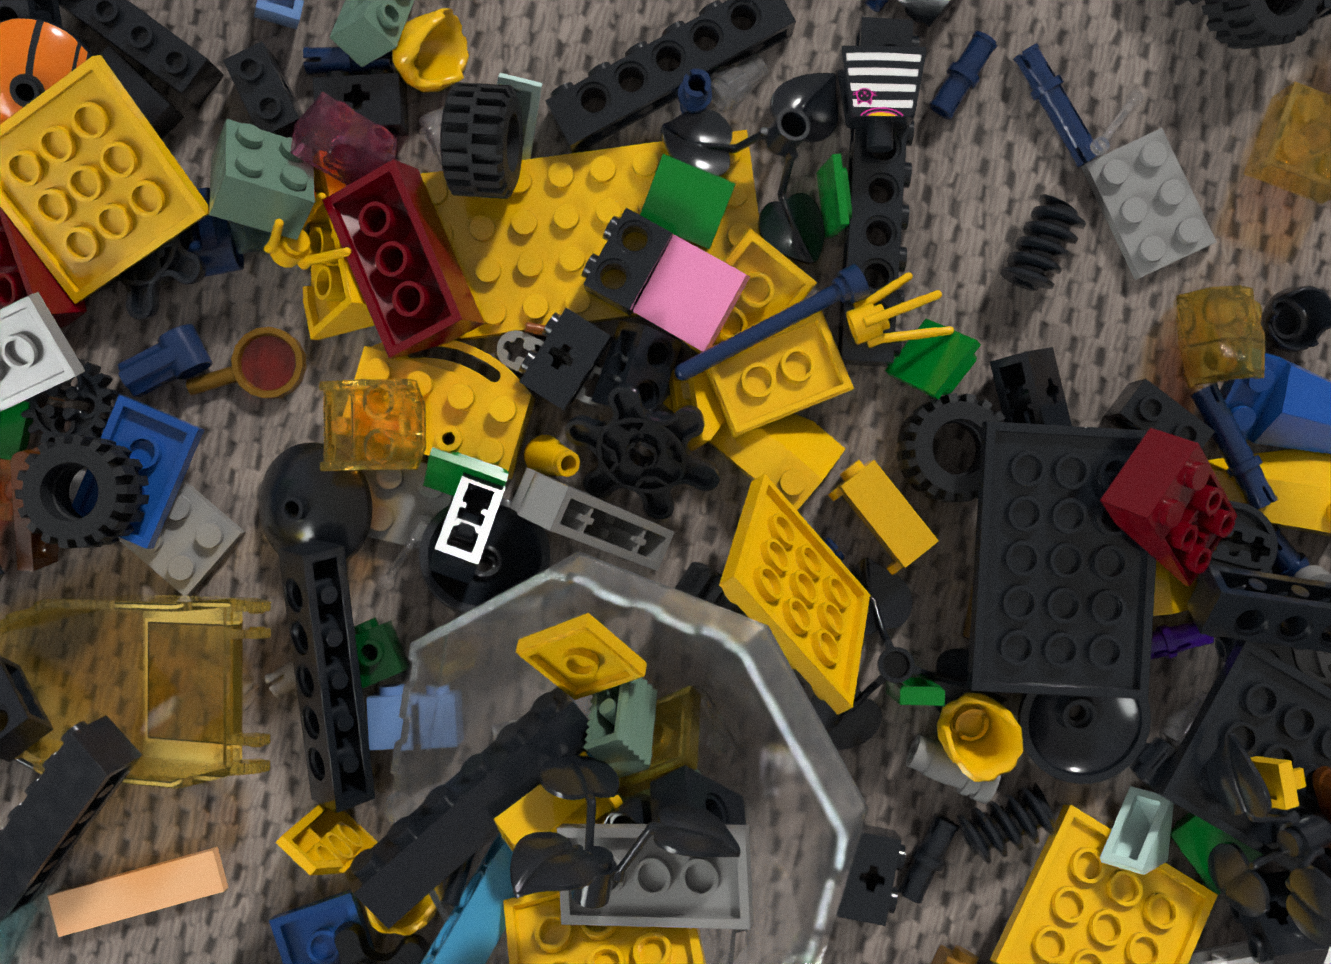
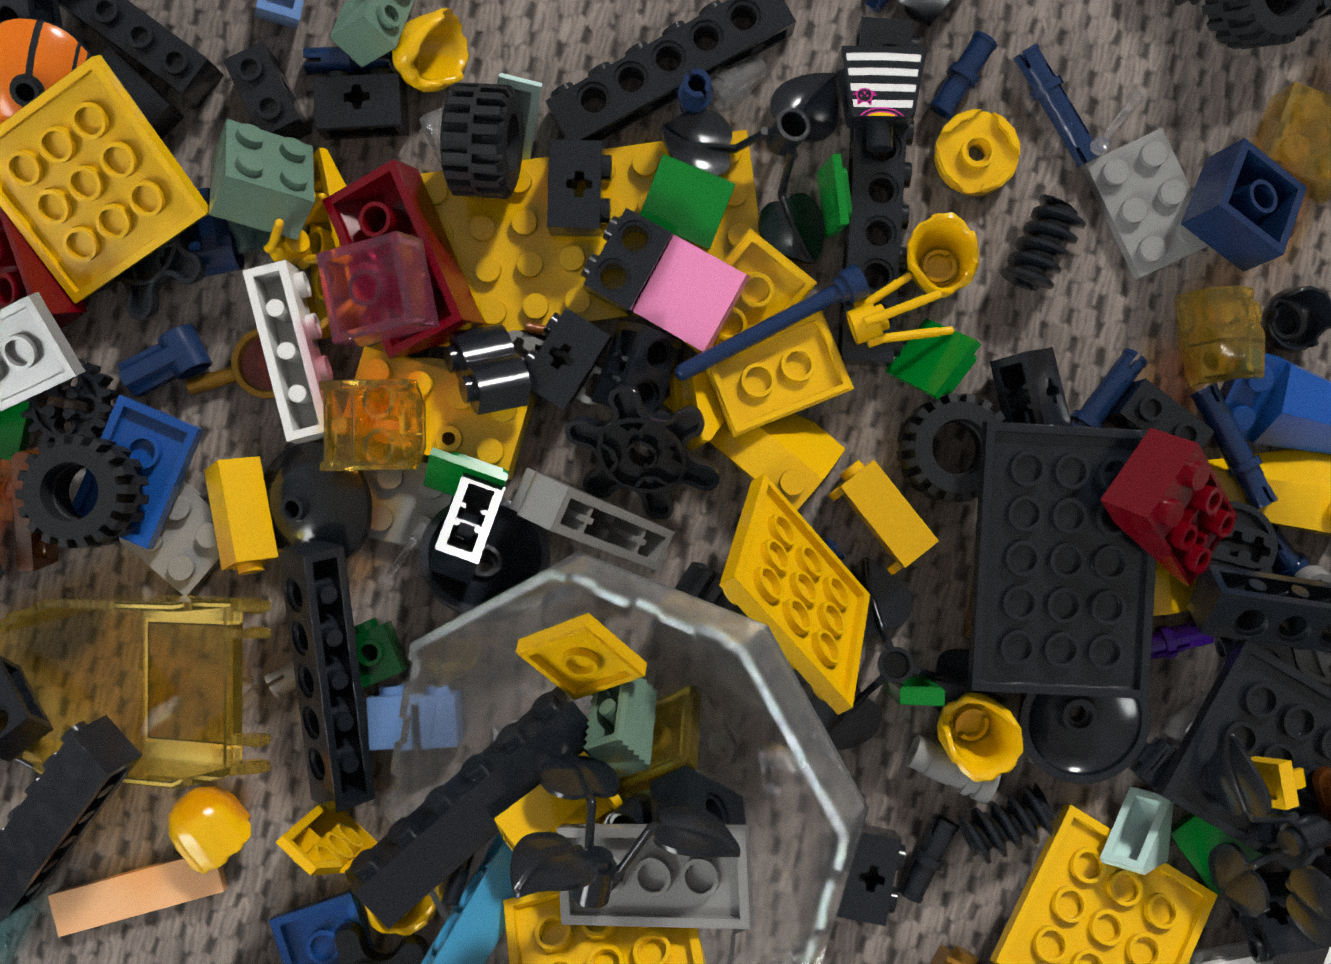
clear pink brick [290,92,398,186] -> none
yellow cone [524,435,580,477] -> none
none -> yellow hair [168,786,251,874]
none -> yellow brick [204,456,278,575]
none -> white brick [242,260,344,444]
none -> clear pink brick [316,231,440,347]
none -> black brick [444,324,532,415]
none -> black brick [547,139,612,237]
none -> yellow hair [906,212,980,298]
none -> yellow plate [934,109,1021,196]
none -> dark blue pin [1070,348,1148,428]
none -> dark blue brick [1181,138,1307,272]

